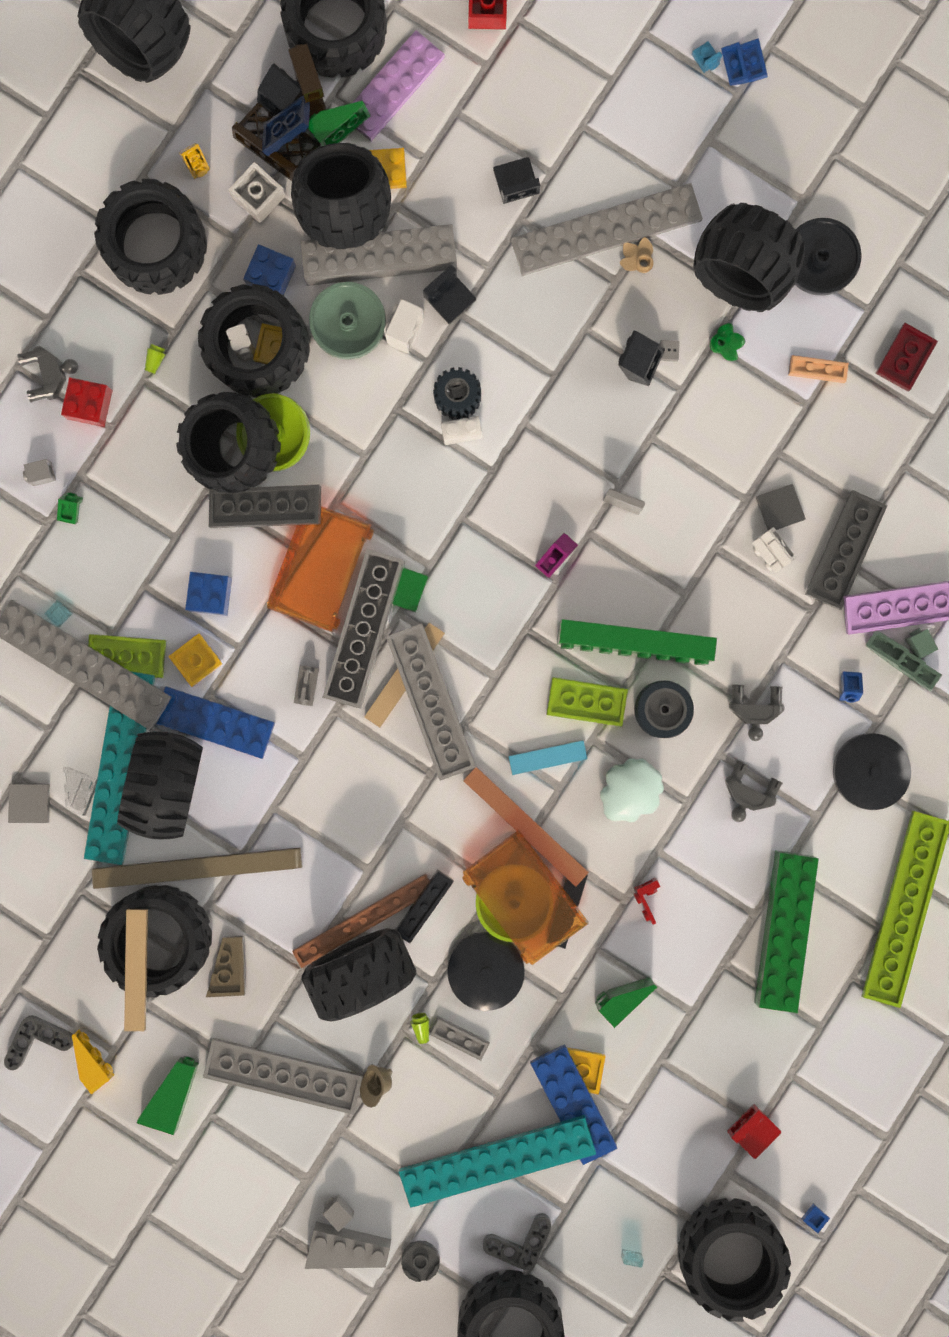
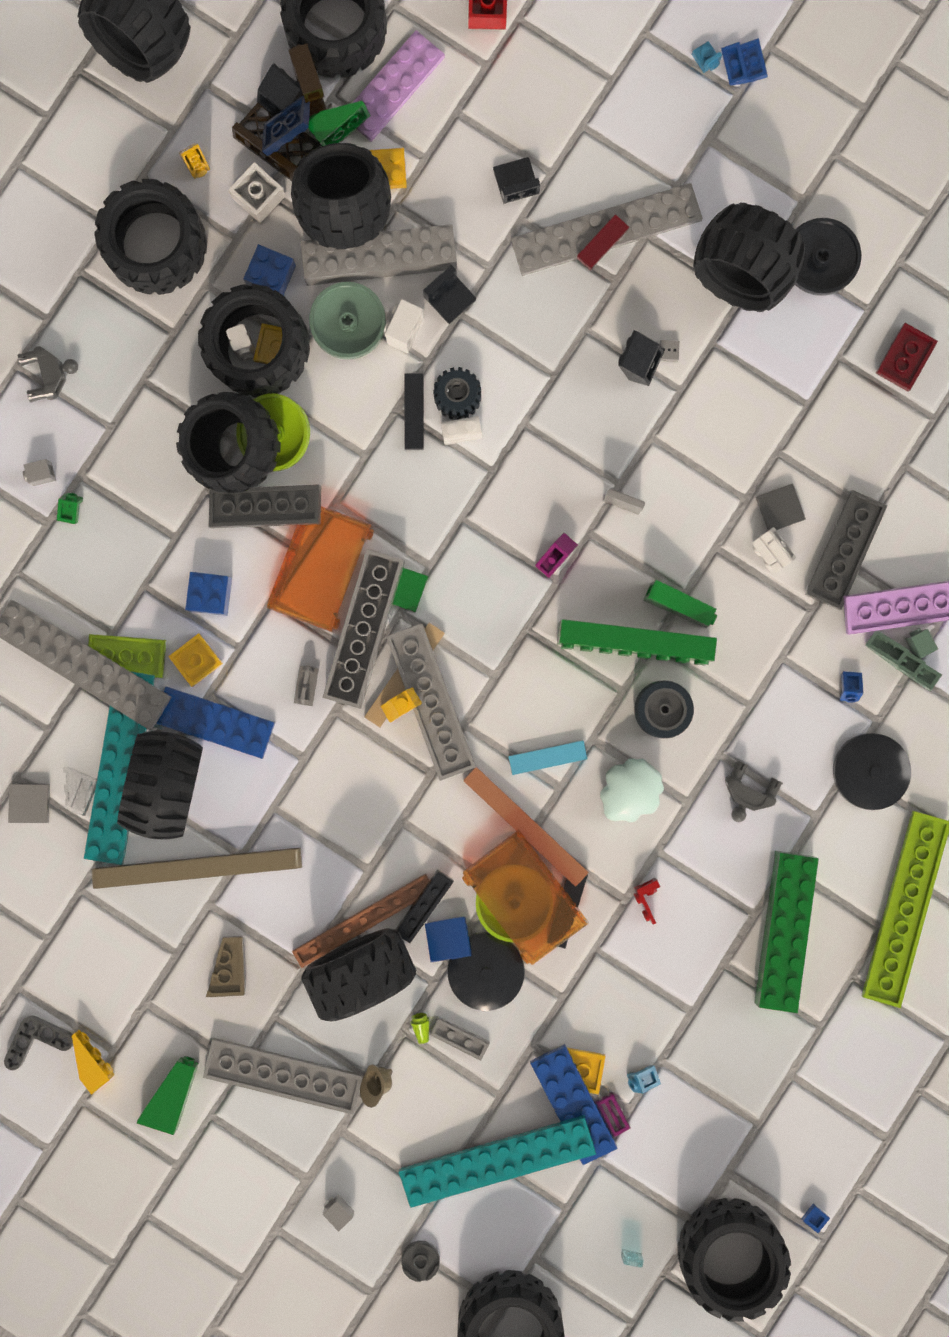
clear light blue tile [44,600,73,627] -> none
red brick [61,377,113,427] -> none
black tyre [97,885,212,998] -> none
tan tile [124,909,148,1031] -> none
lime cone [144,344,166,374] -> none
light grey wedge [305,1222,391,1269] -> none
dark grey beam [483,1213,551,1271] -> none
lime tile [546,677,628,727] -> none
green slope [595,977,657,1028] -> none
tan plate [620,237,653,273] -> none
green plate [710,323,746,361] -> none
red bracket [727,1104,782,1159] -> none
dark grey connector [729,685,784,741] -> none
light nougat tile [788,355,849,383] -> none
none -> yellow slope [380,687,422,723]
none -> black tile [404,373,424,450]
none -> blue slope [425,917,472,963]
none -> dark red tile [576,214,629,271]
none -> magenta tile [595,1092,631,1137]
none -> dark azure bracket [627,1065,661,1094]
none -> green slope [643,580,717,628]

